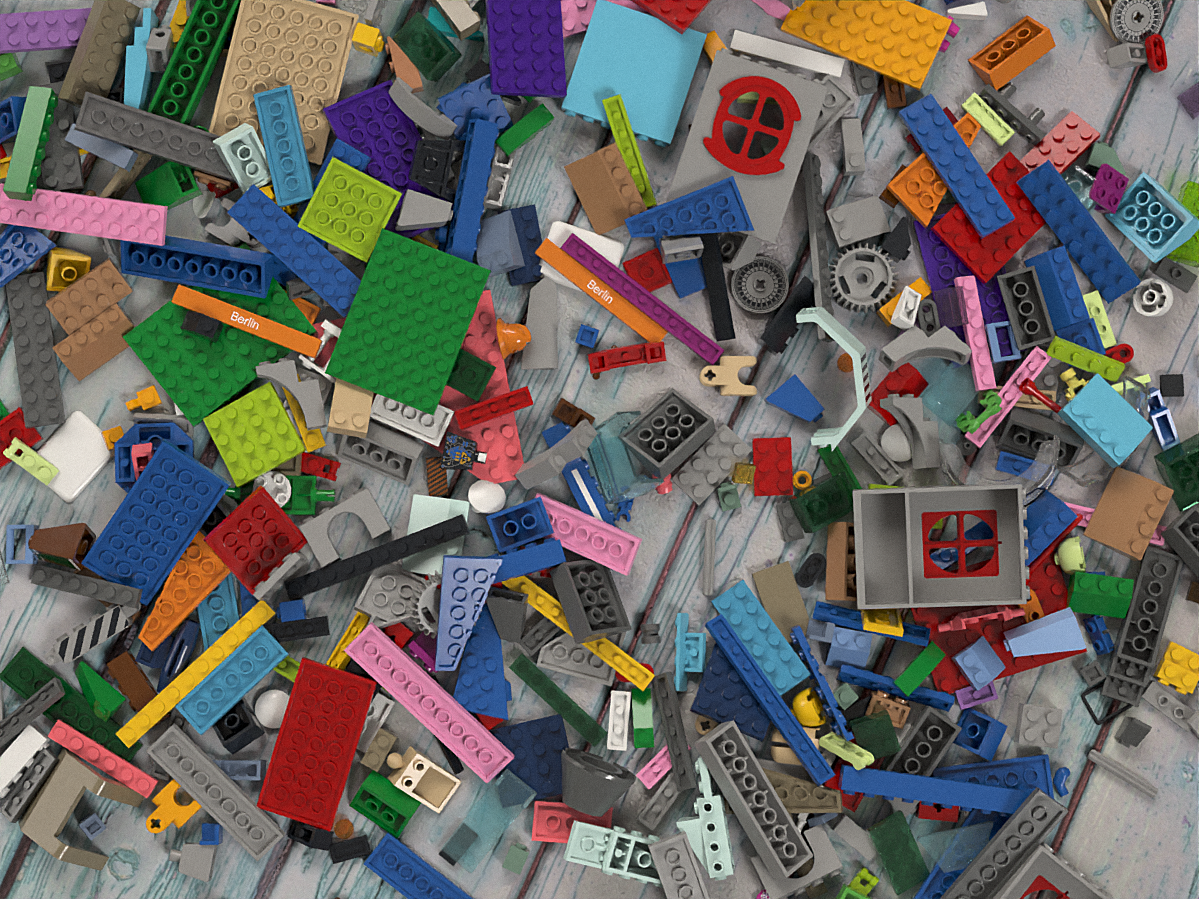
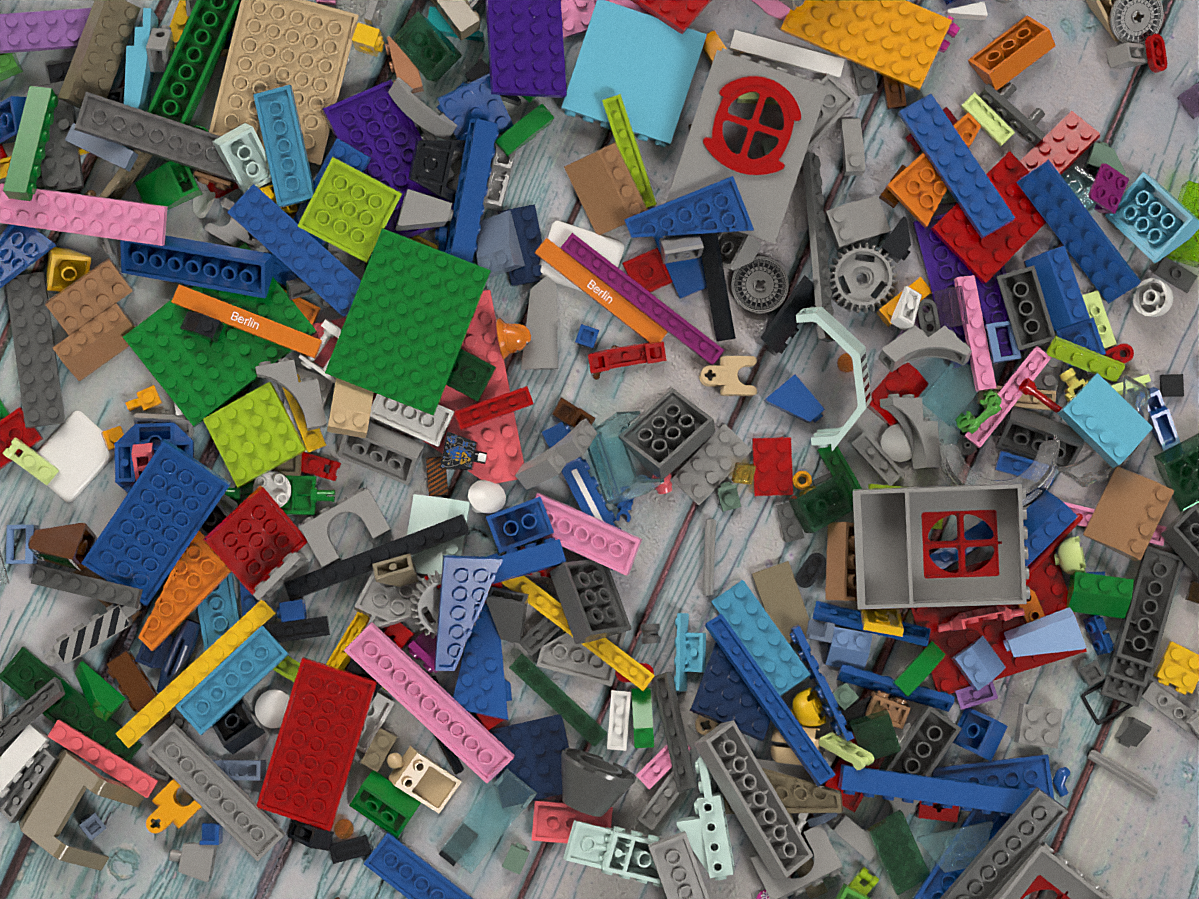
none -> dark tan slope [372,554,419,587]

